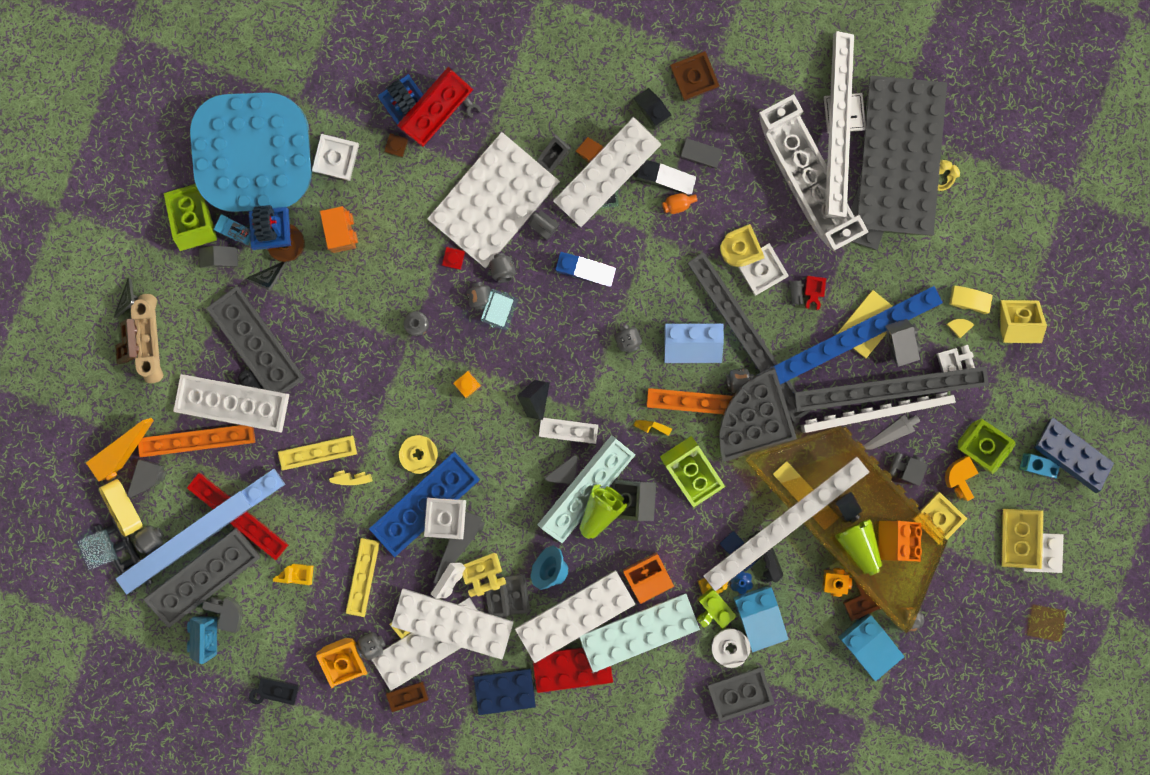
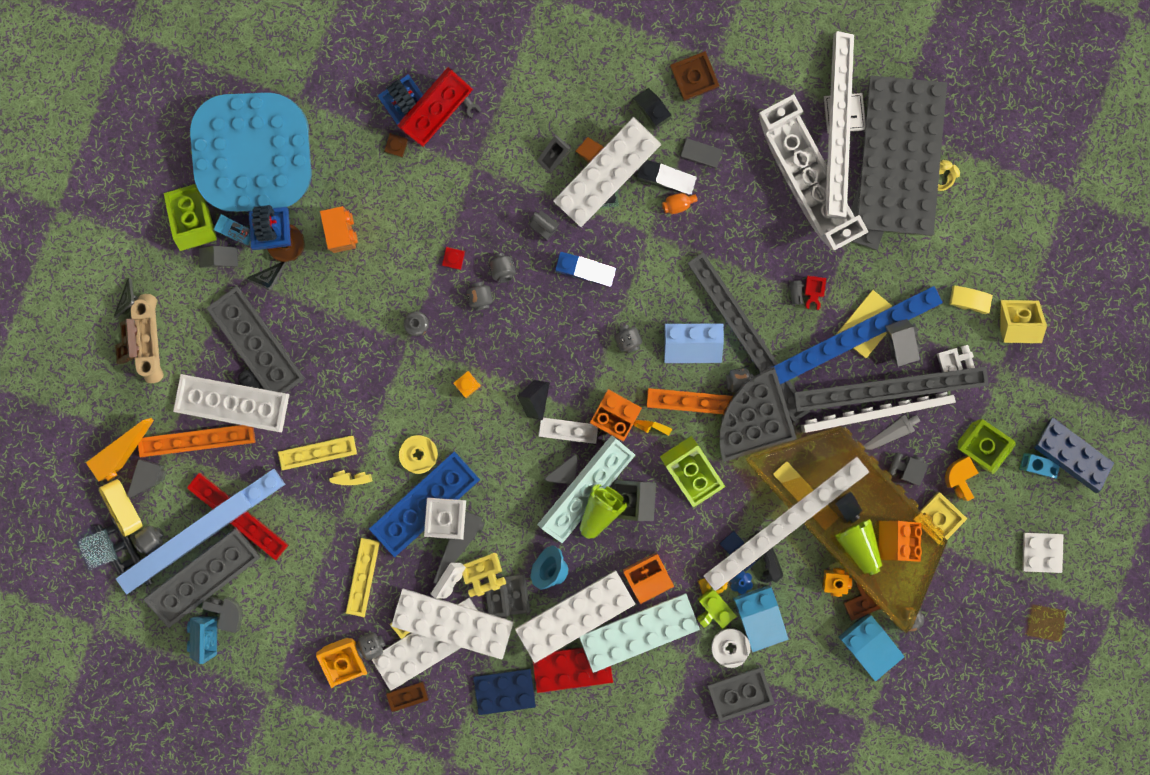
black hinge [249,677,300,705] -> none
yellow slope [273,564,314,585] -> none
white plate [312,134,359,181] -> none
white plate [428,132,560,269] -> none
clear light blue piece [481,289,518,330] -> none
light yellow tile [720,224,764,267] -> none
white plate [738,243,789,296] -> none
light yellow tile [946,319,974,338] -> none
light yellow tile [1002,509,1043,569] -> none
none -> orange slope [590,389,642,442]

